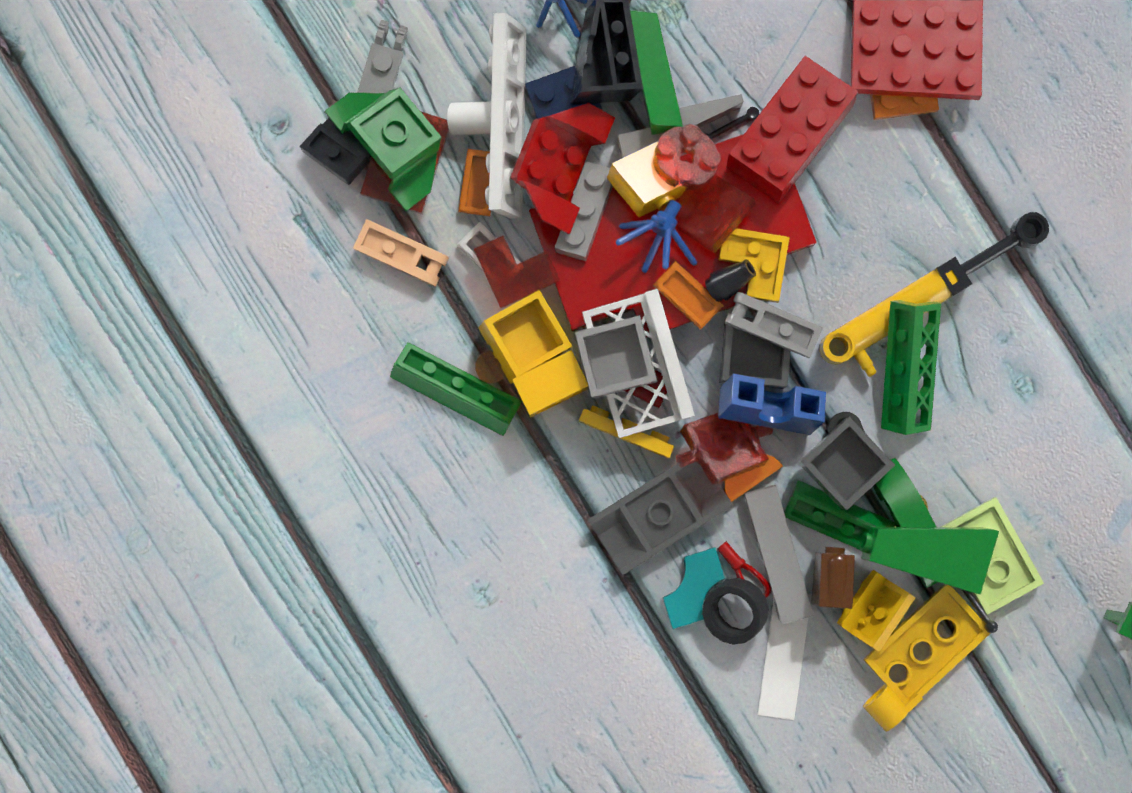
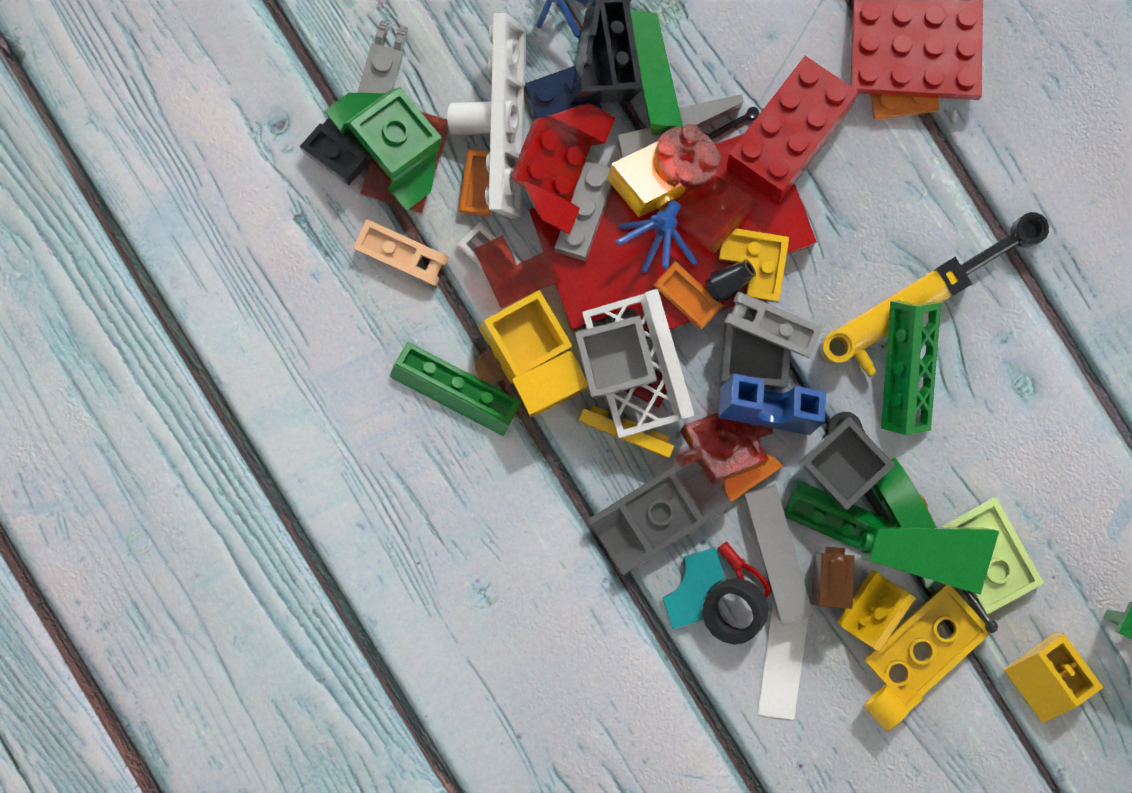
none -> yellow slope [1003,631,1104,723]

